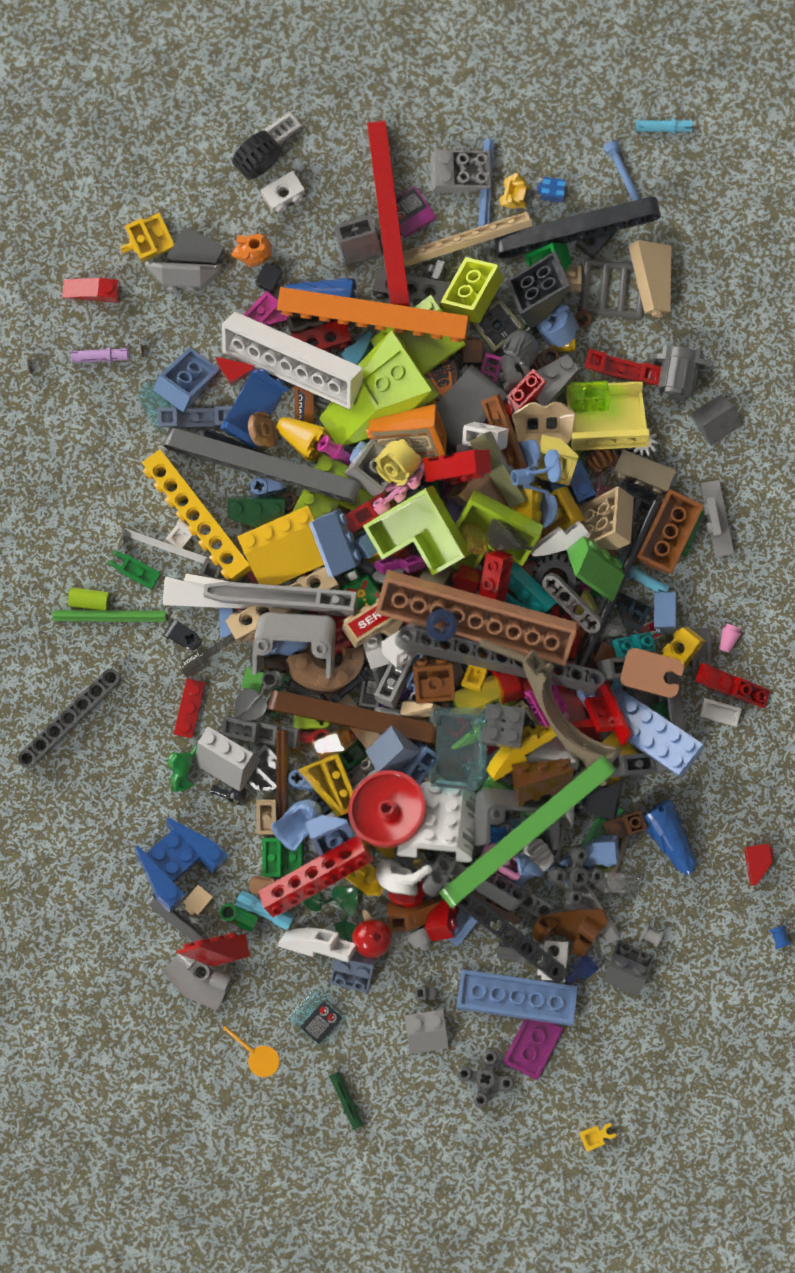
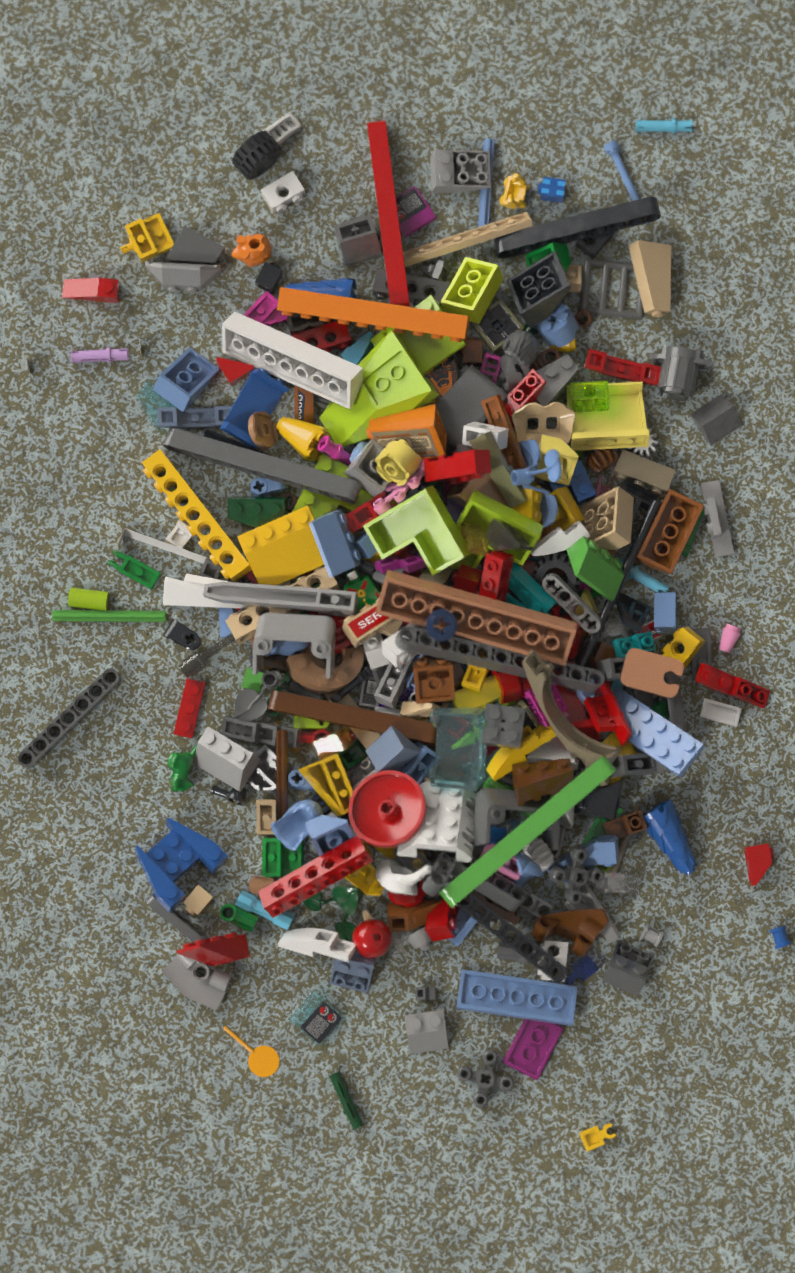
dark tan bar [479,639,527,662] -> none

